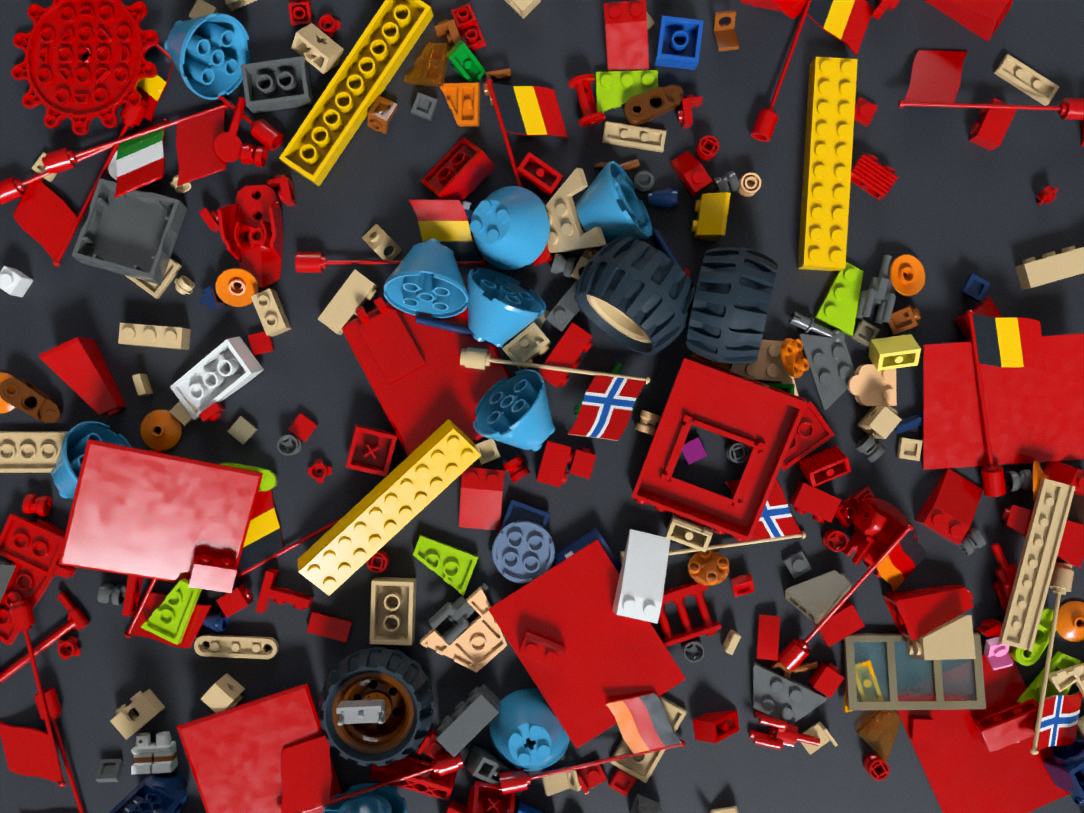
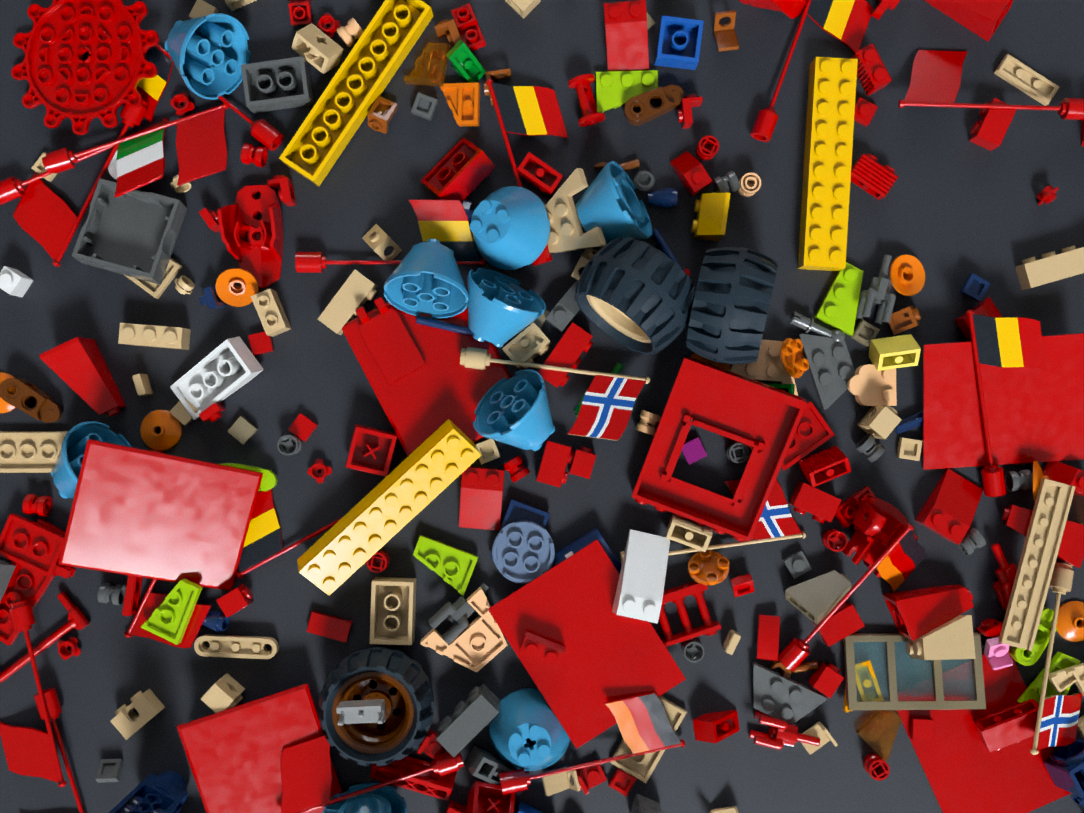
white hips [131,731,178,775] -> none
brick [188,554,237,593] -> none
red piece [213,97,246,163] -> none
red bracket [255,568,314,613] -> none
dark grey wheel [551,253,576,278] -> none
tan tile [602,121,667,153] -> none
none -> red plate [170,92,195,117]
none -> light nougat wheel [336,18,363,47]
none -> red brick [851,43,892,96]

